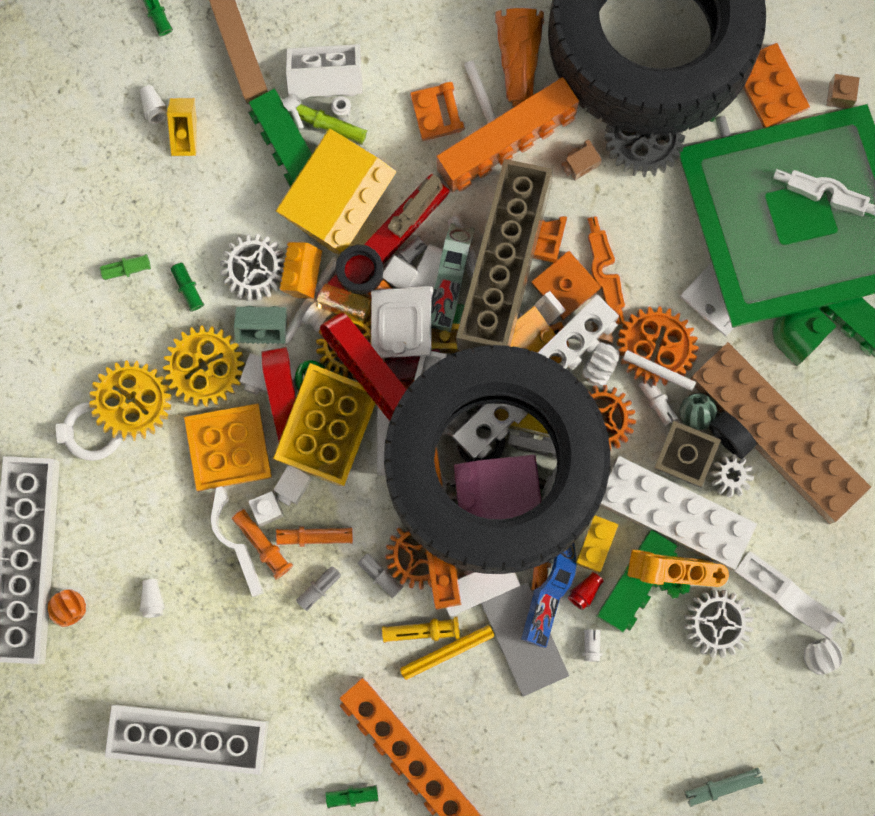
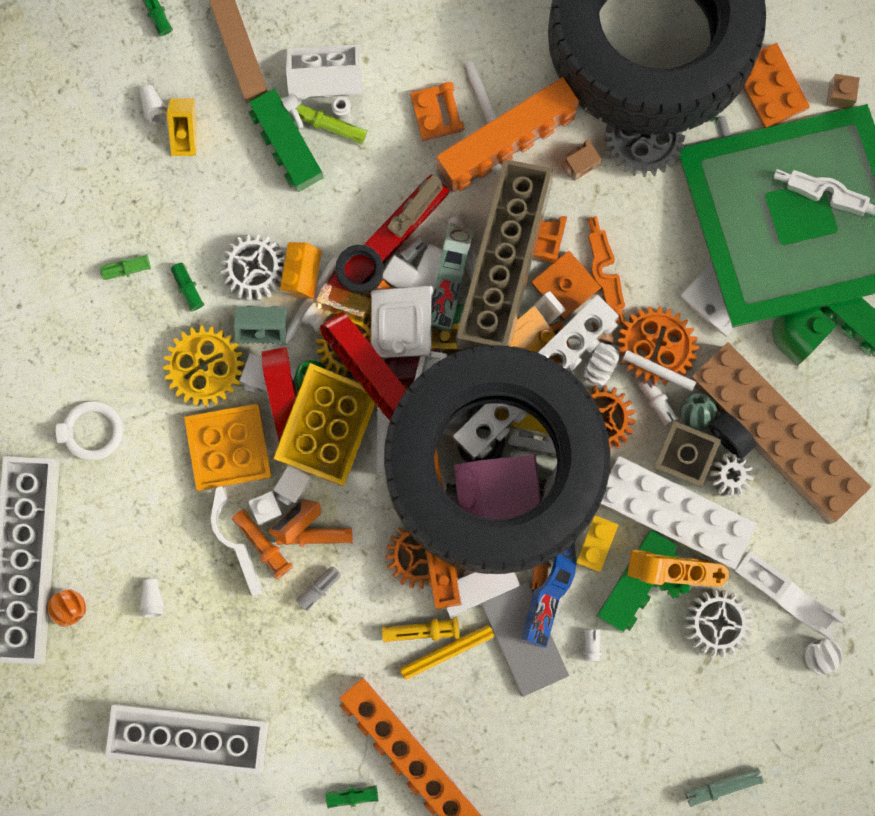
yellow gear [89,360,171,441] -> none
yellow slope [275,129,396,254] -> none
light grey axle [358,554,403,598] -> none
orange cone [495,8,544,107] -> none
red cone [568,572,604,610] -> none
none -> orange slope [268,499,322,545]

